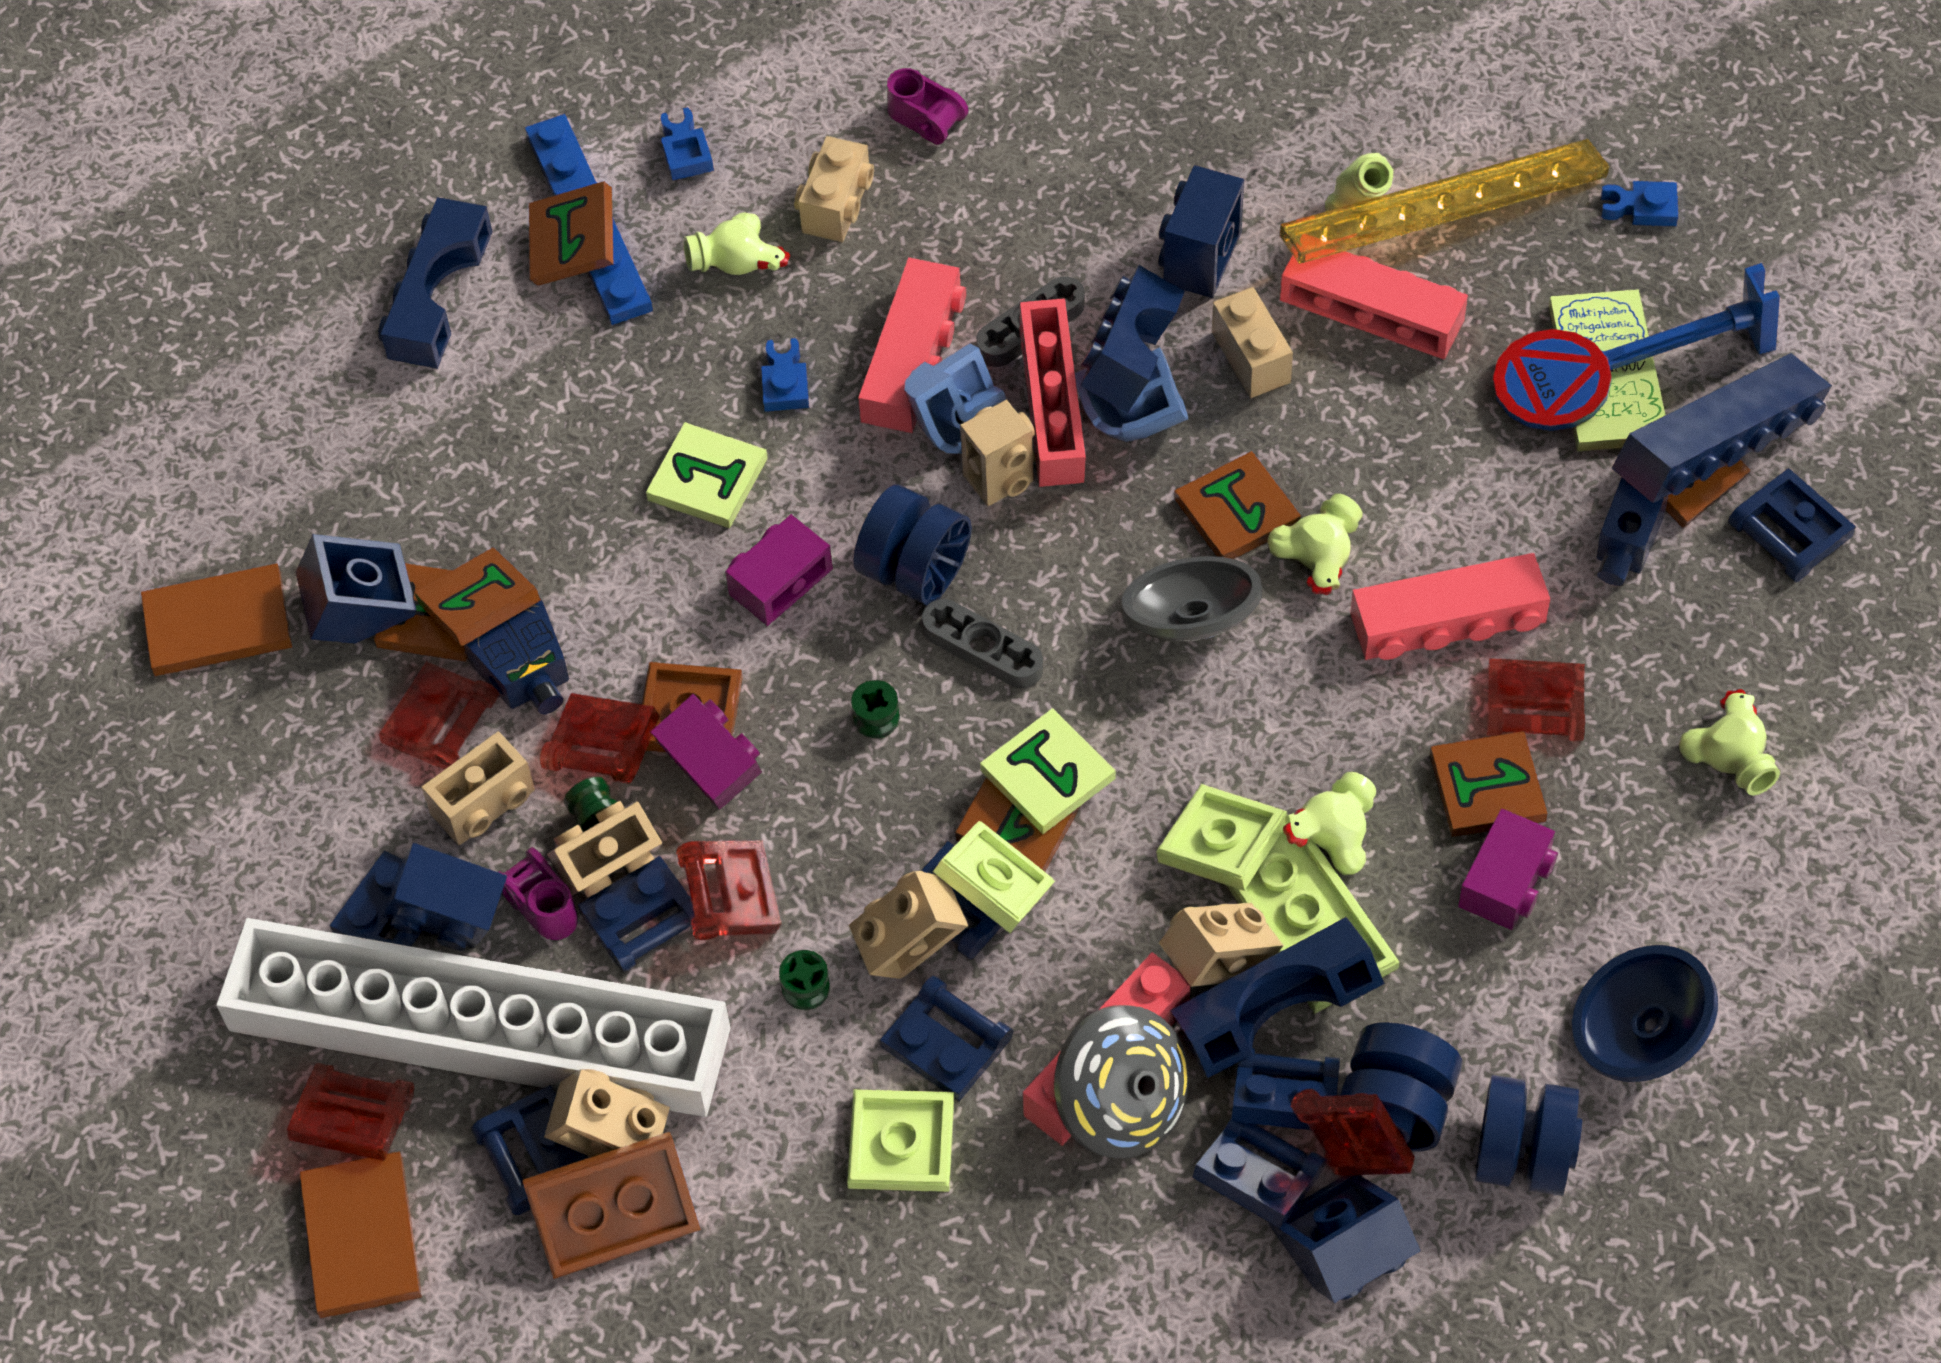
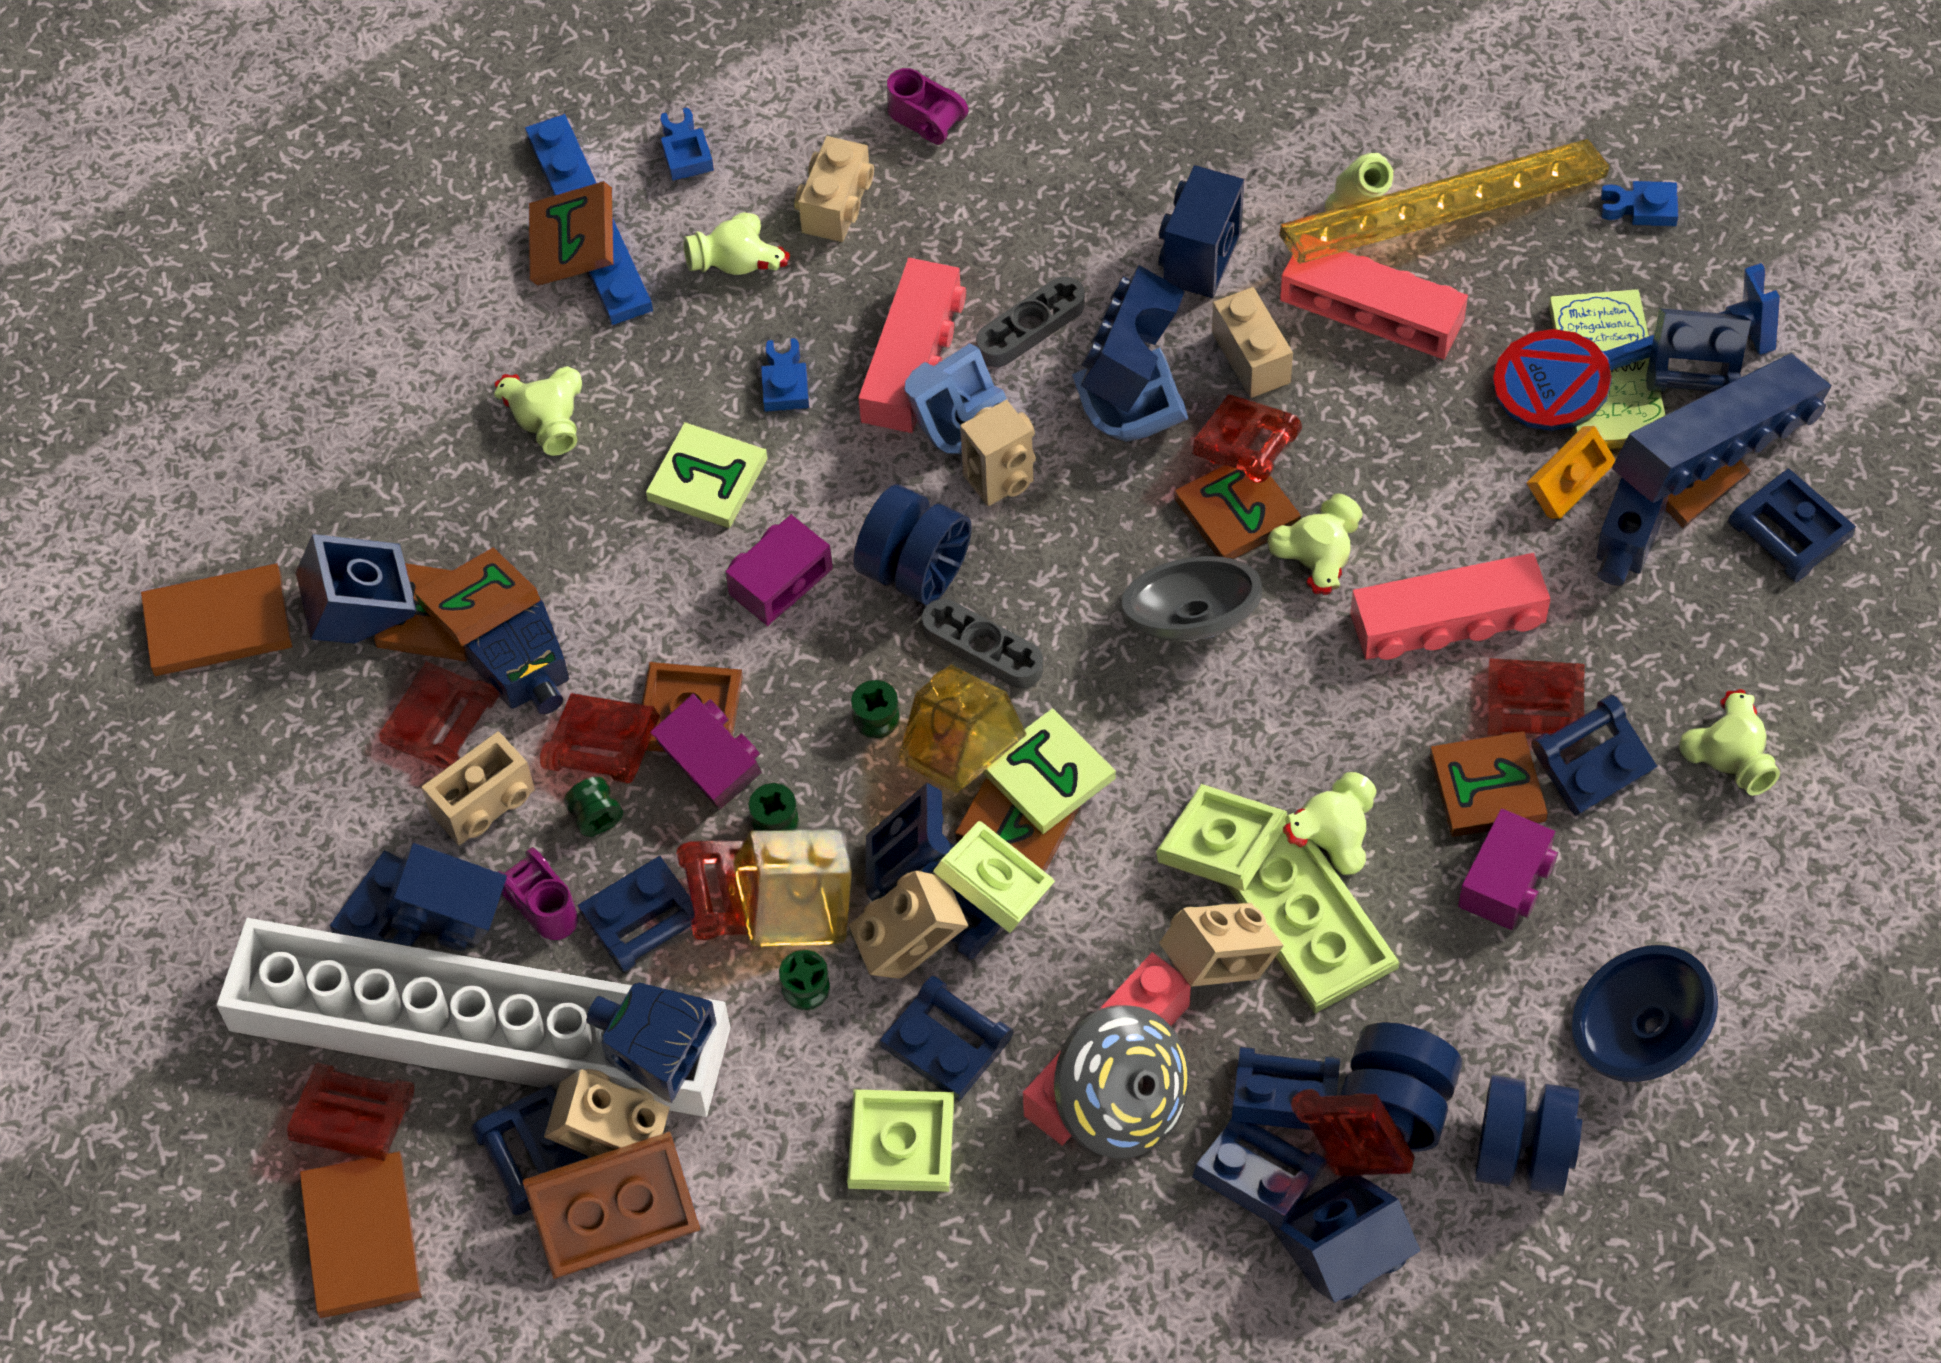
dark blue arch [378,197,493,369] -> none
tan brick [547,801,662,898] -> none
coral brick [1019,298,1086,487] -> none
dark blue arch [1170,917,1385,1078] -> none
none -> yellowish green animal [494,366,582,456]
none -> dark blue torso [586,982,717,1103]
none -> clear yellow slope [733,830,852,946]
none -> dark green wheel [748,783,799,842]
none -> dark blue plate [865,783,950,901]
none -> clear yellow slope [898,664,1027,793]
none -> clear red plate [1192,394,1302,483]
none -> light orange plate [1526,426,1616,519]
none -> dark blue plate [1531,694,1658,816]
none -> dark blue plate [1646,308,1751,392]

